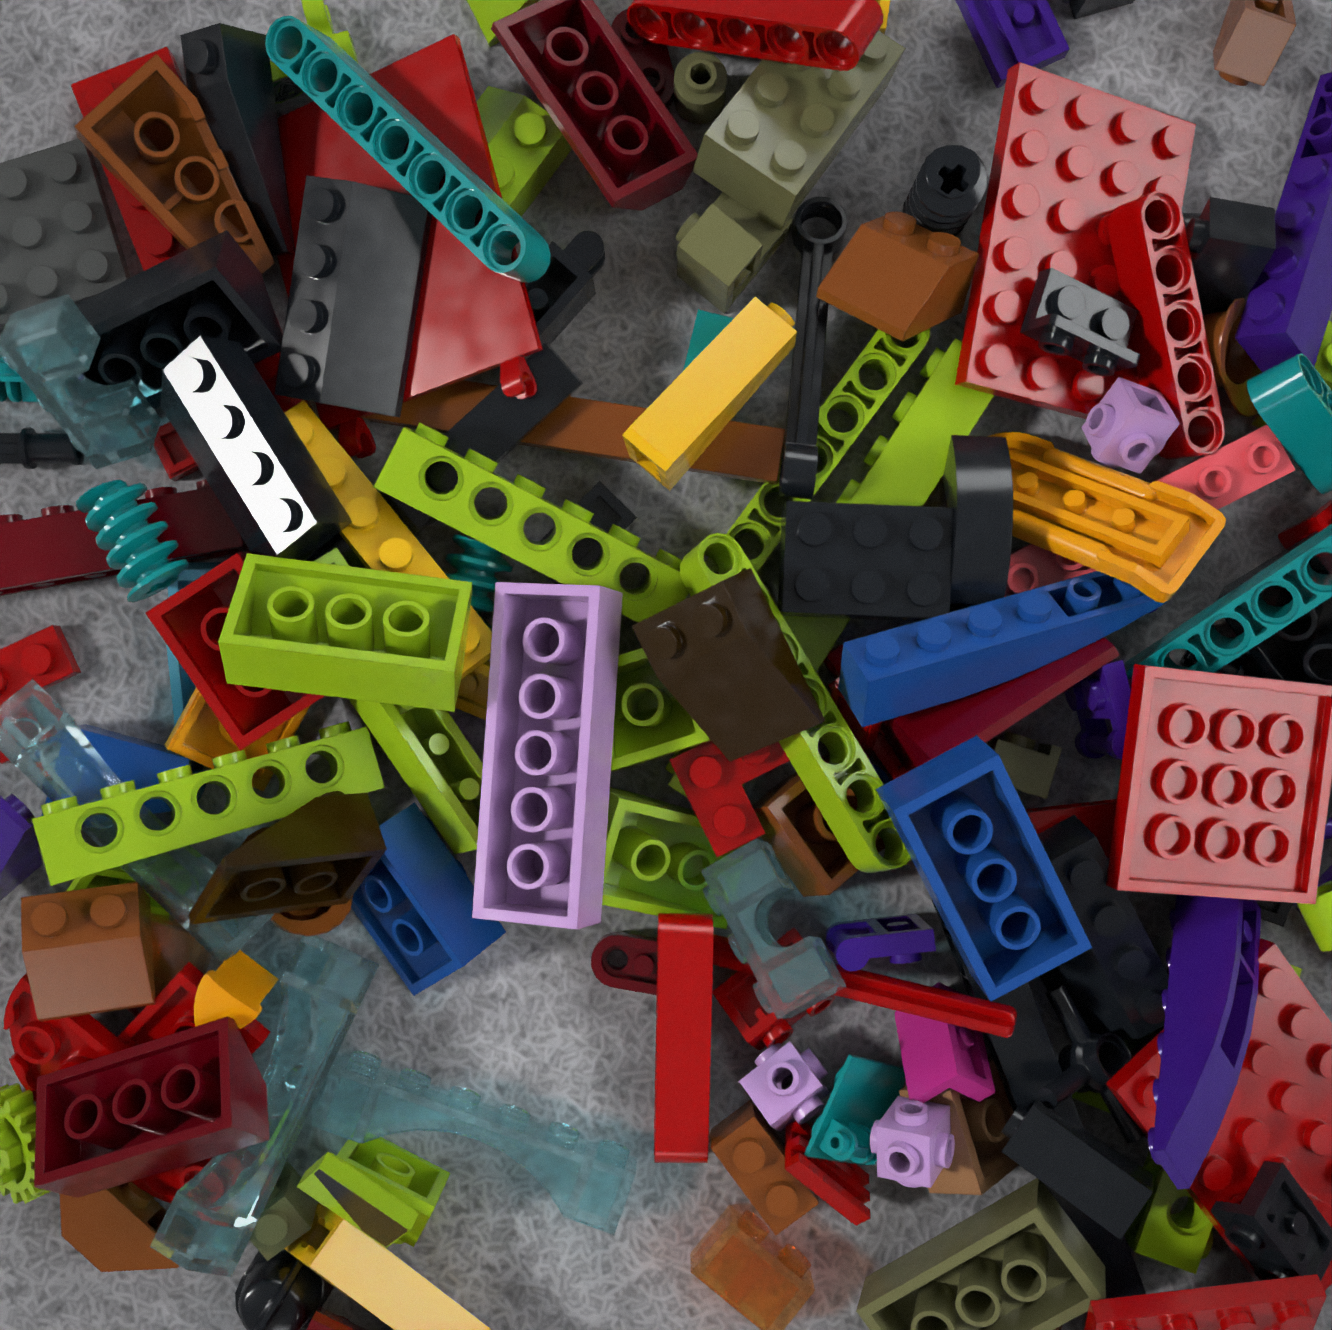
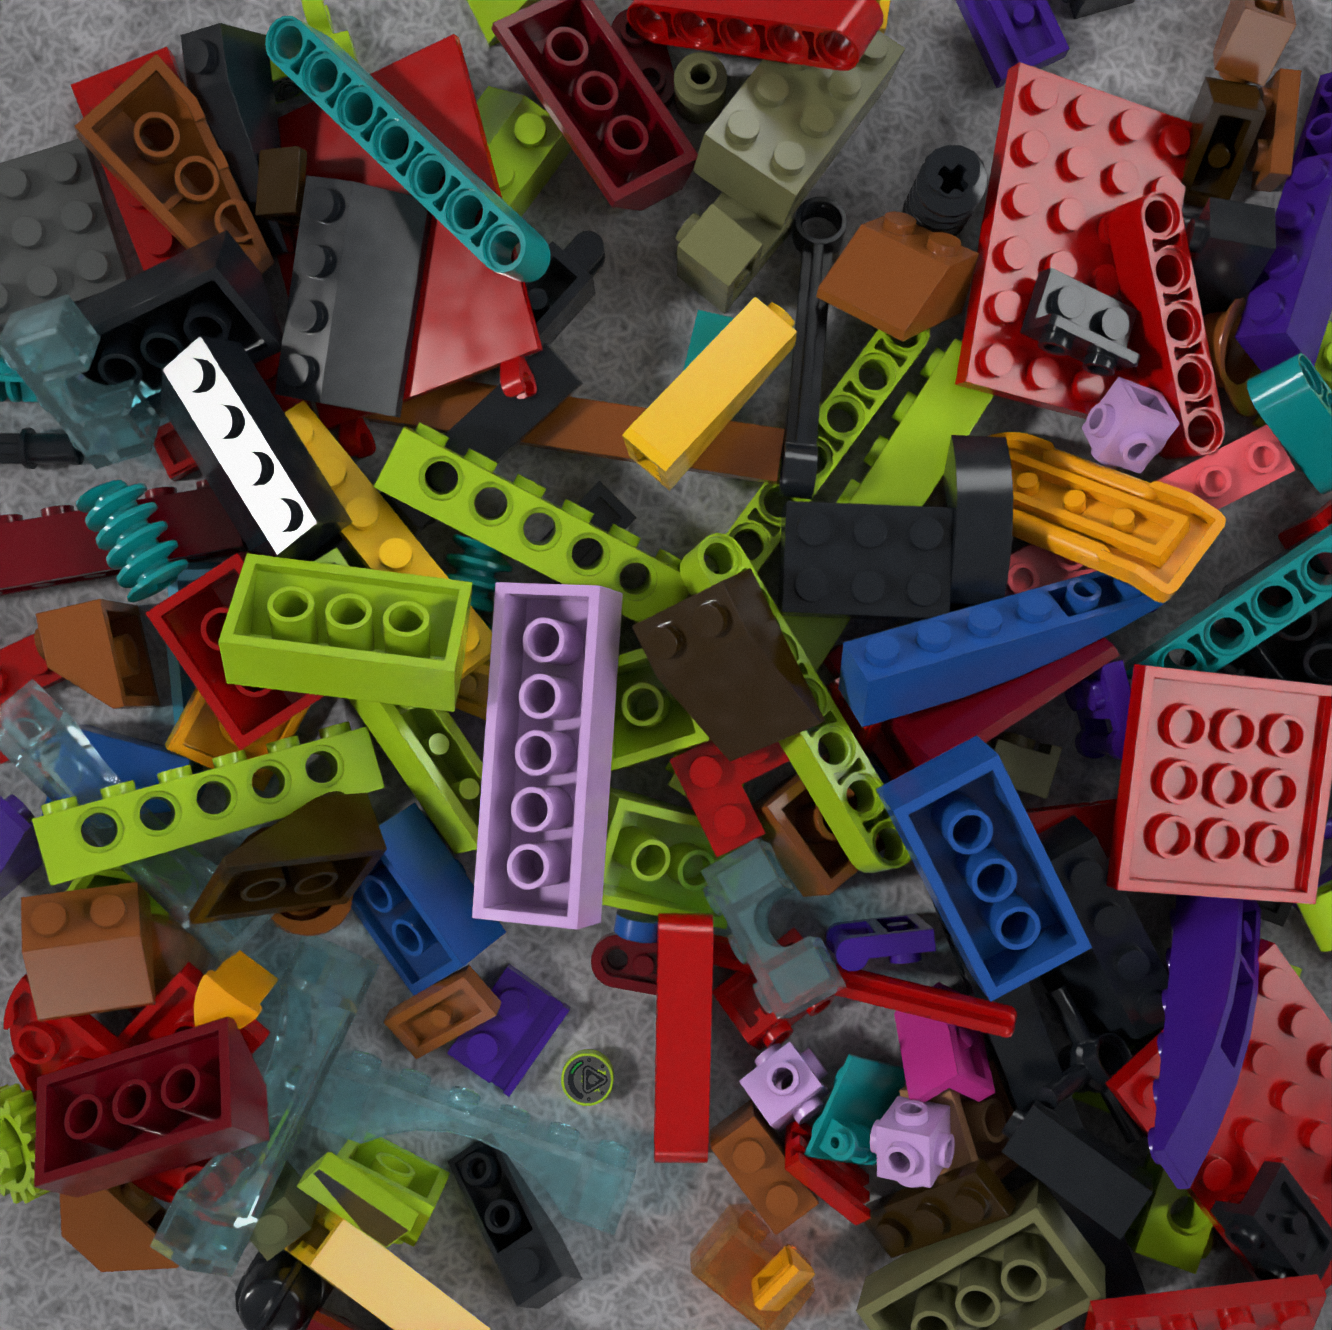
none -> dark orange slope [34,599,160,709]
none -> dark brown panel [255,146,307,229]
none -> dark orange plate [383,964,502,1060]
none -> dark purple plate [447,964,571,1097]
none -> black slope [447,1132,583,1309]
none -> tile [561,1049,614,1106]
none -> blue tile [614,909,658,943]
none -> light orange slope [751,1245,815,1312]
none -> dark brown plate [863,1158,1017,1258]
none -> dark brown slope [1182,76,1266,207]
none -> dark orange plate [1246,68,1302,192]

